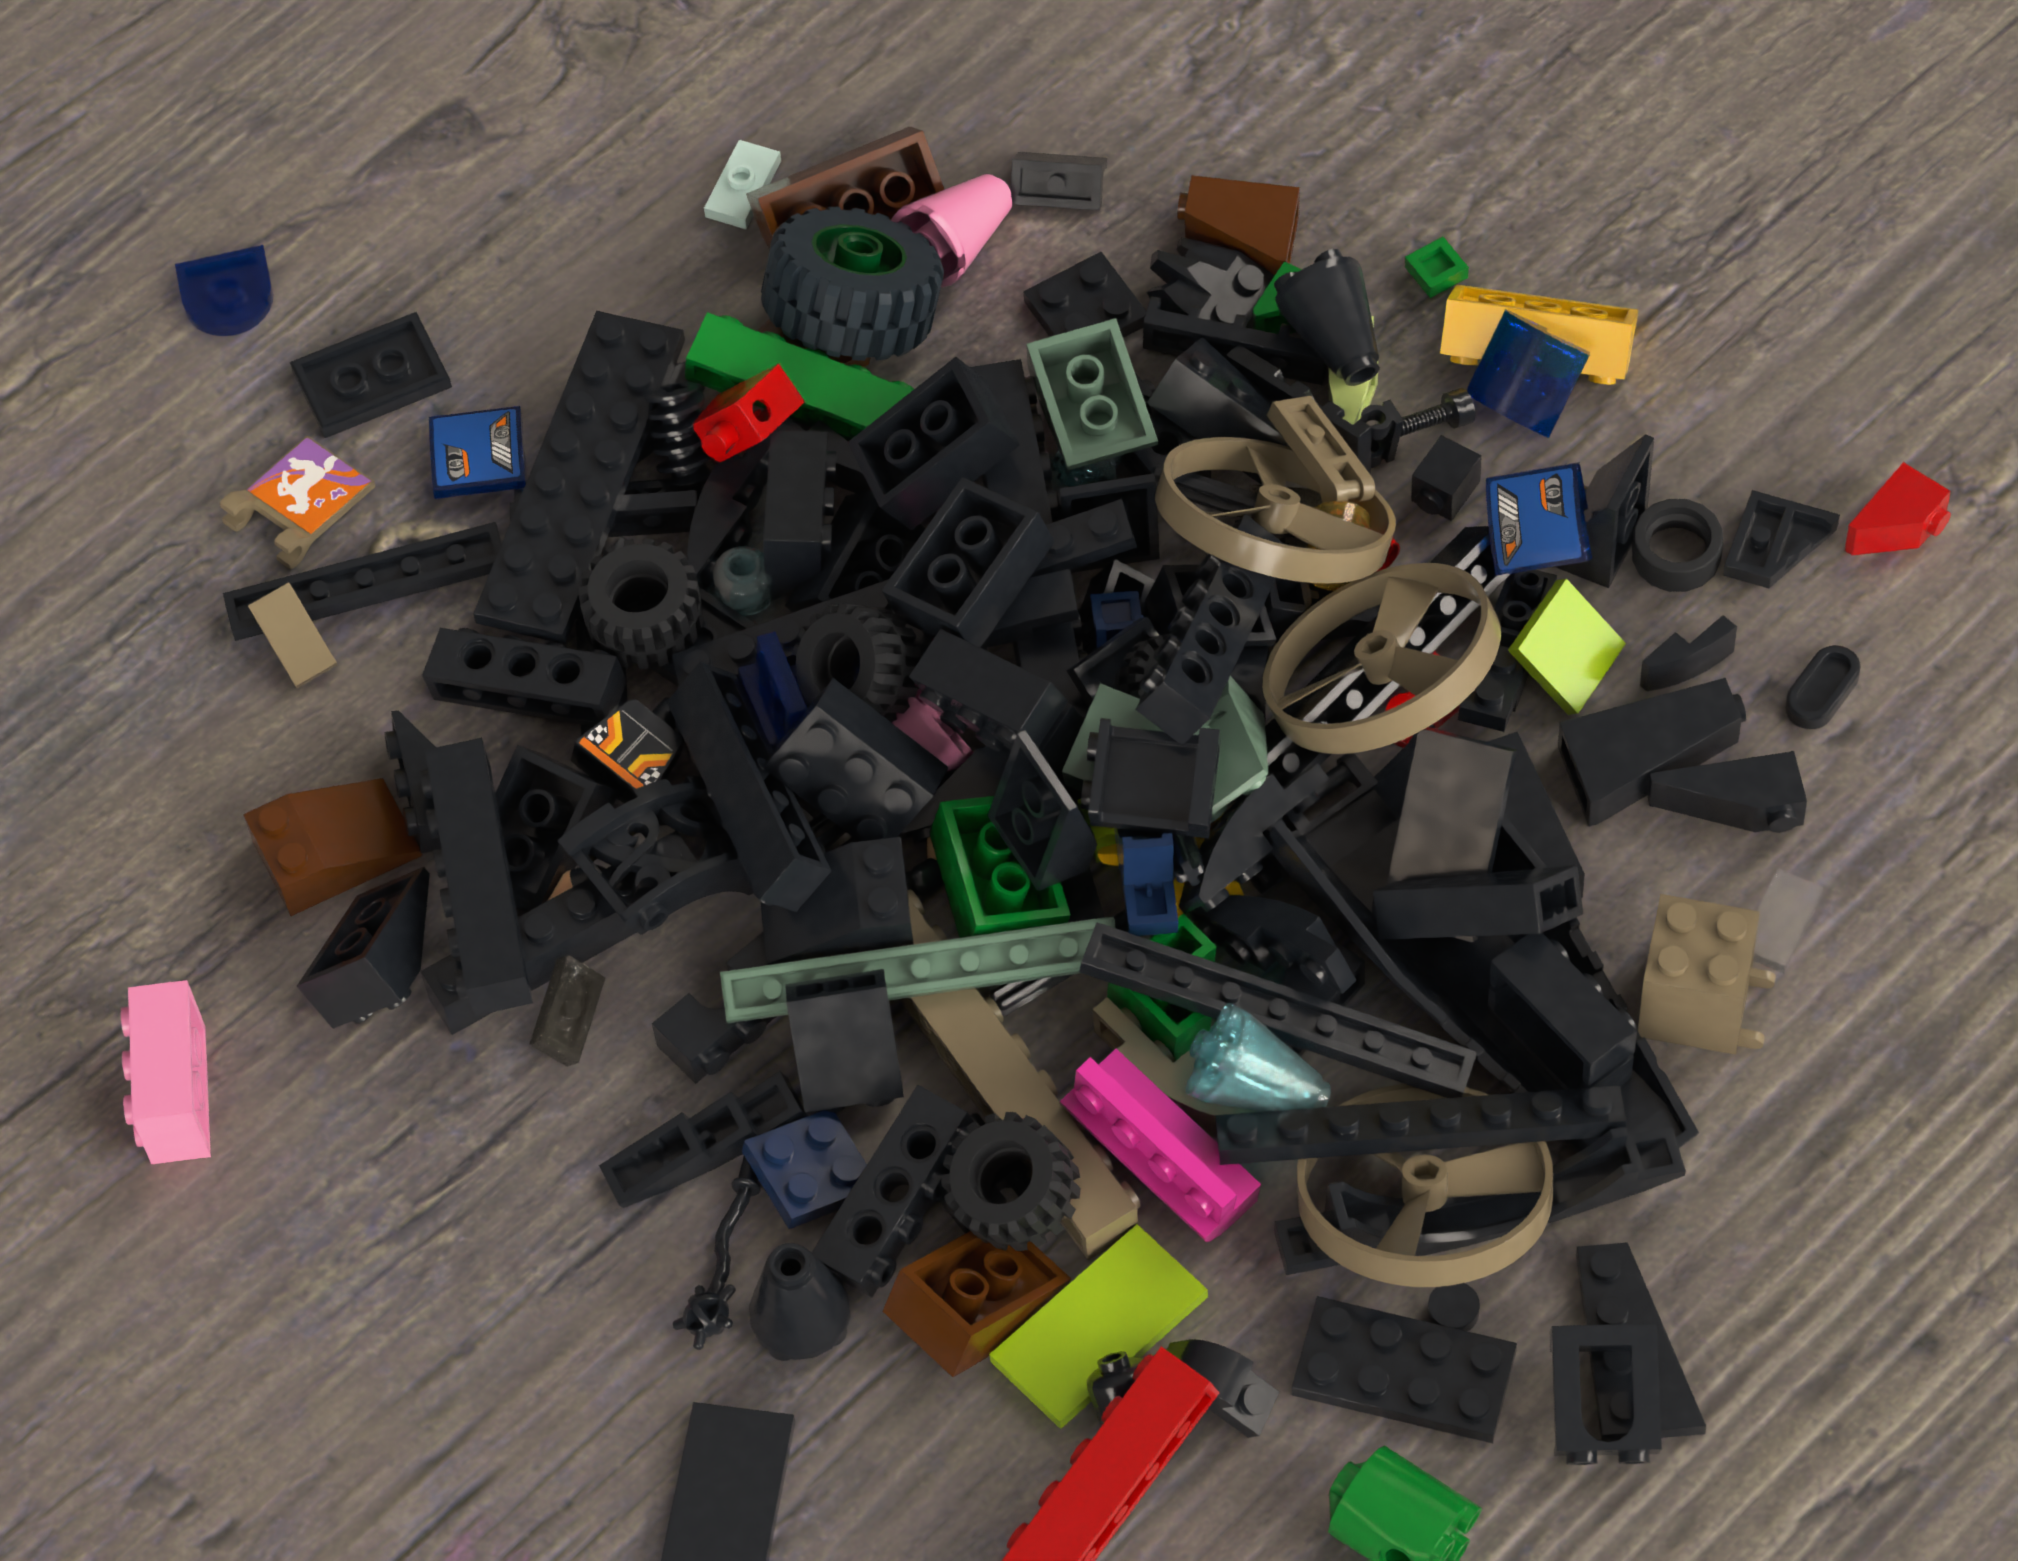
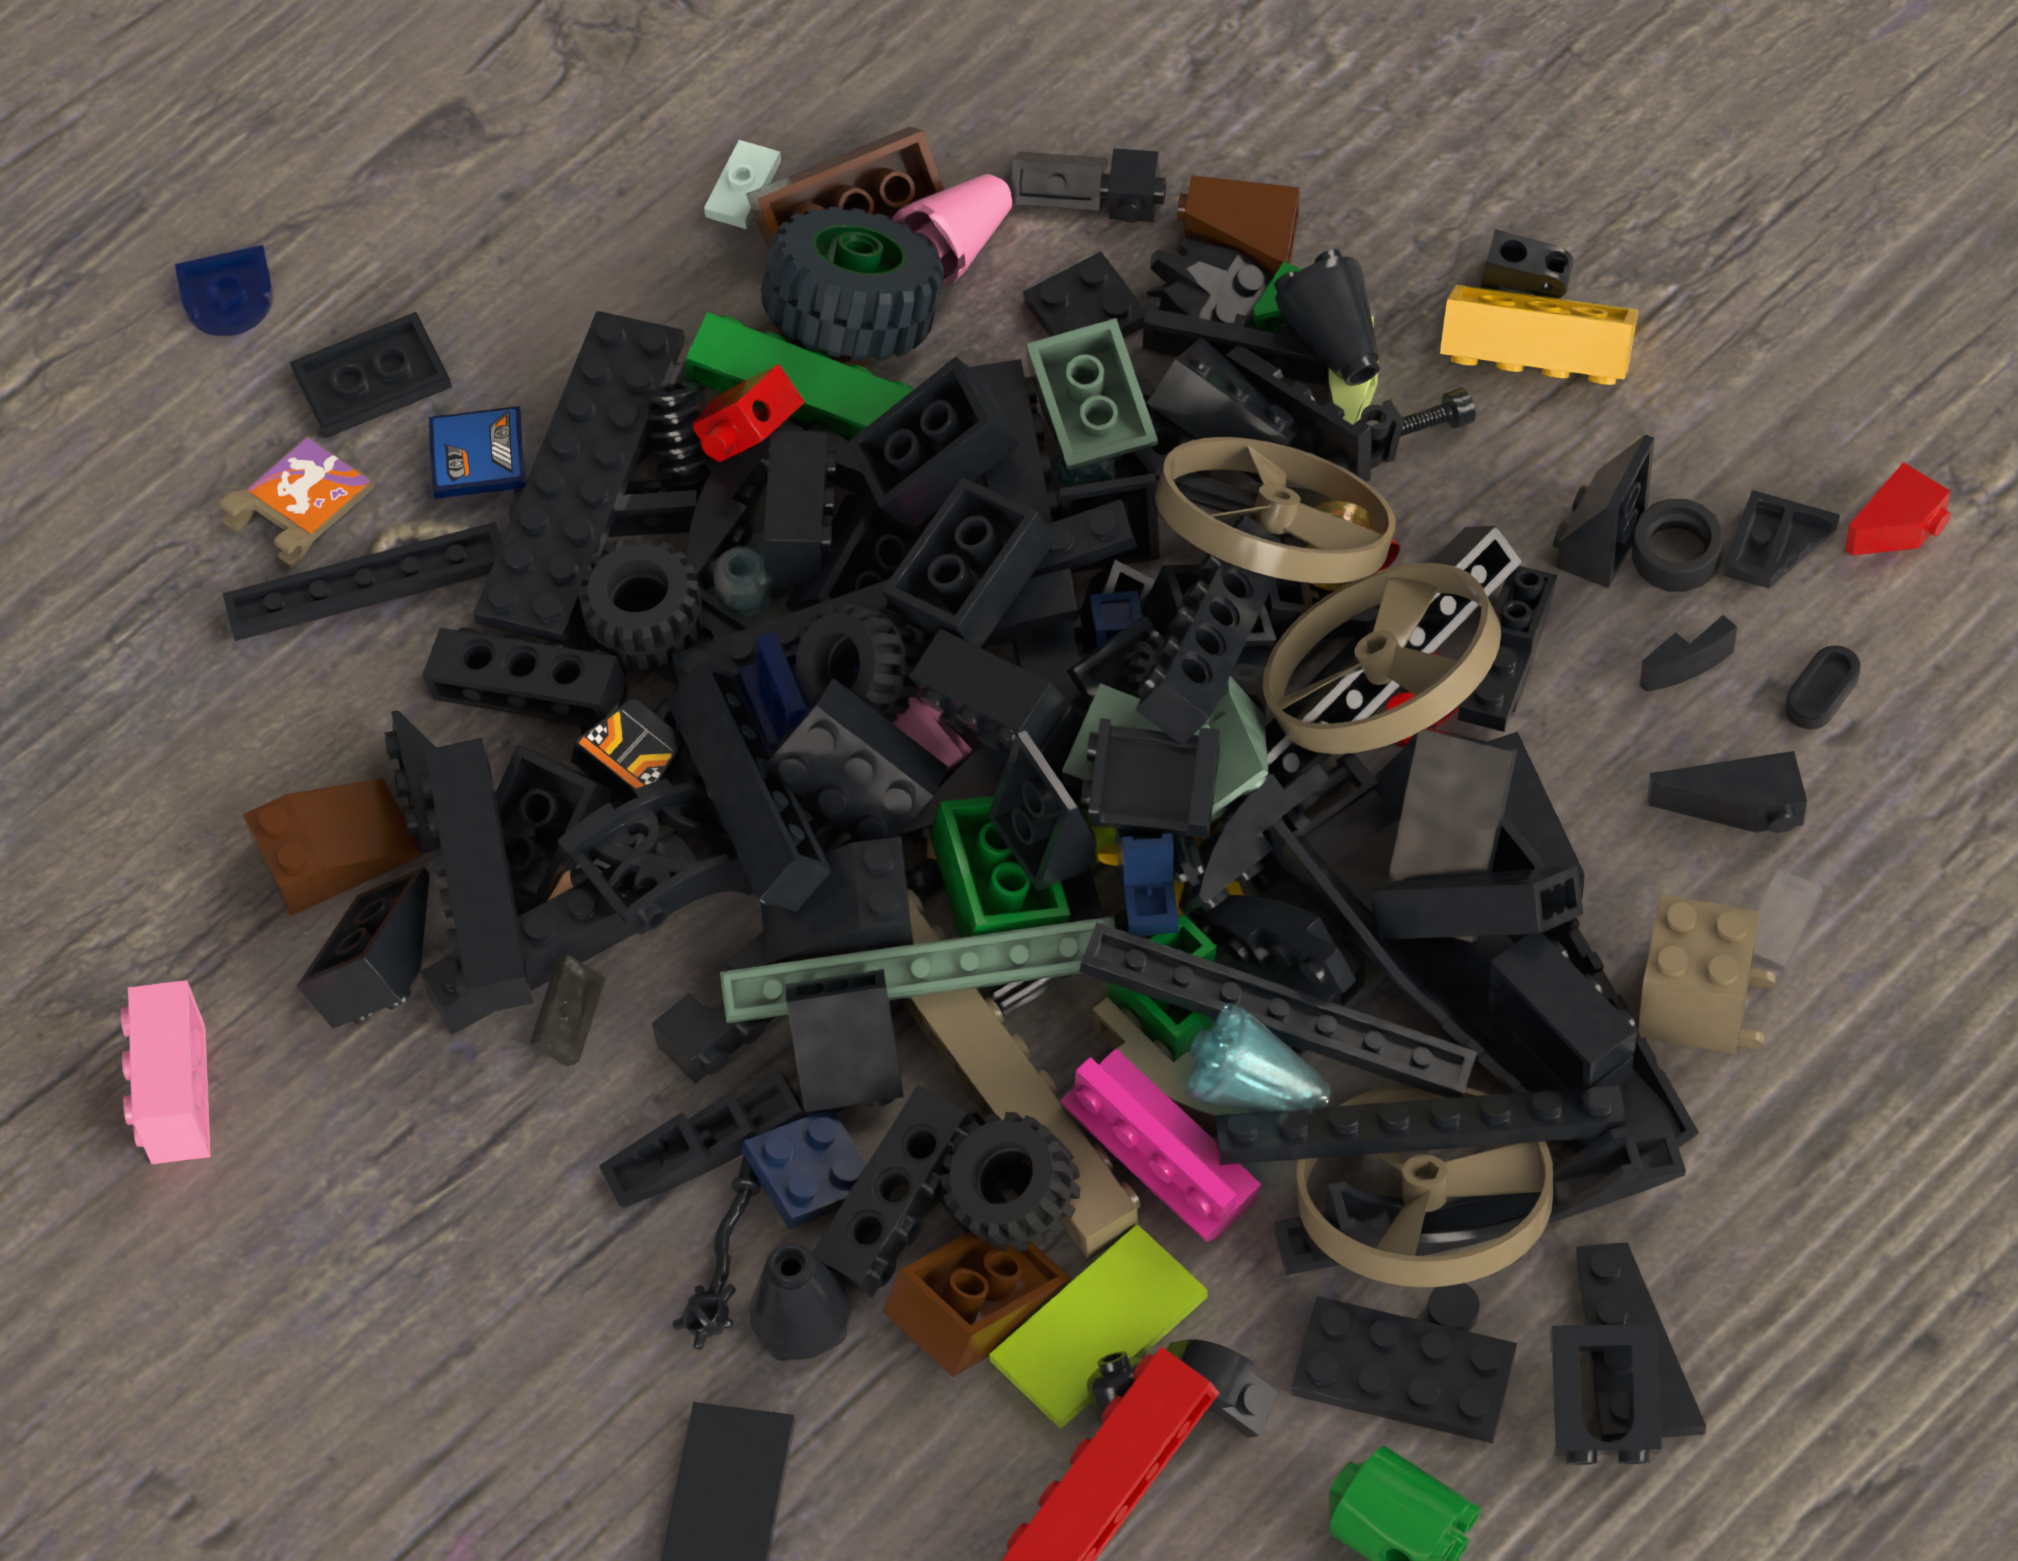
dark tan tile [248,582,338,688] -> none
dark tan plate [1267,396,1375,507] -> none
green plate [1405,236,1469,298] -> none
black brick [1411,435,1482,521] -> none
clear blue slope [1466,309,1590,438] -> none
slope [1486,462,1592,576] -> none
tile [1508,578,1626,715] -> none
black slope [1558,678,1746,827] -> none
none -> black brick [1100,148,1166,223]
none -> black leg [1480,229,1574,299]

